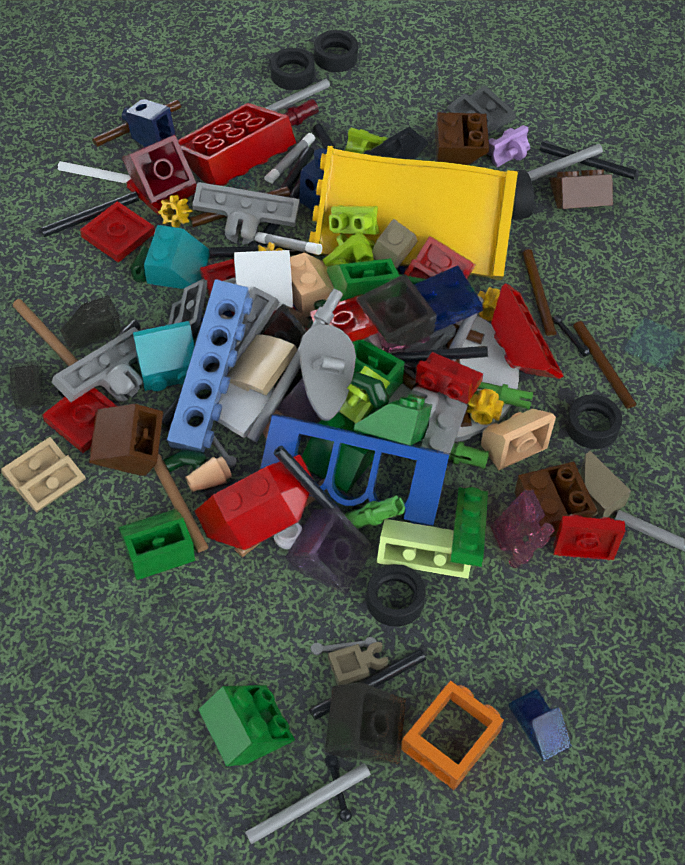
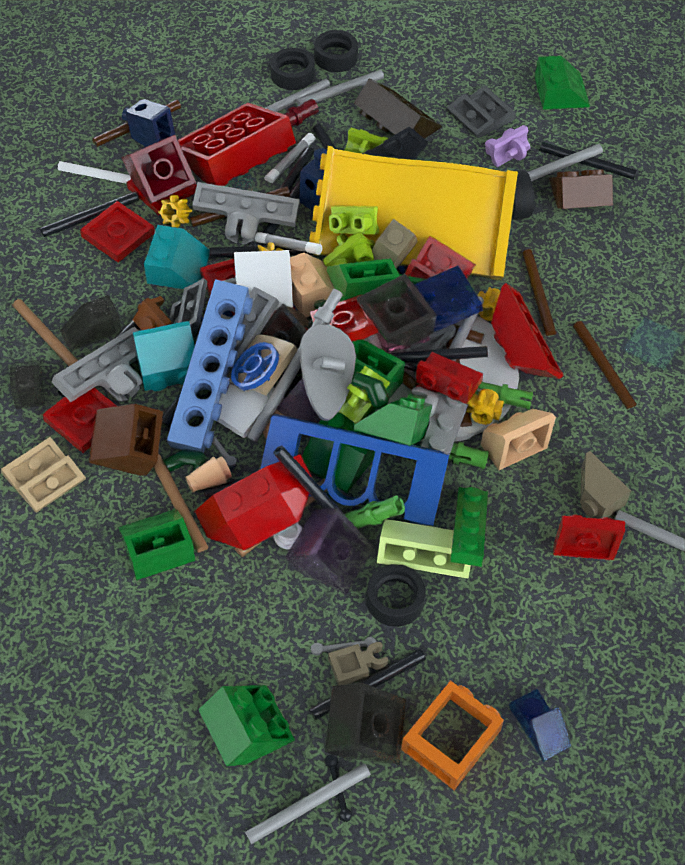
dark green arm [130,246,149,283] -> none
reddish brown slope [435,112,489,165] -> none
clear pink plate [490,490,554,568] -> none
reddish brown slope [514,461,597,541] -> none
black hinge [552,314,590,357] -> none
black tyre [565,394,623,449] -> none
none -> dark orange bracket [132,296,172,330]
none -> blue wheel [231,342,280,391]
none -> light grey bar [296,70,384,106]
none -> dark brown slope [354,78,442,139]
none -> green slope [534,56,590,110]

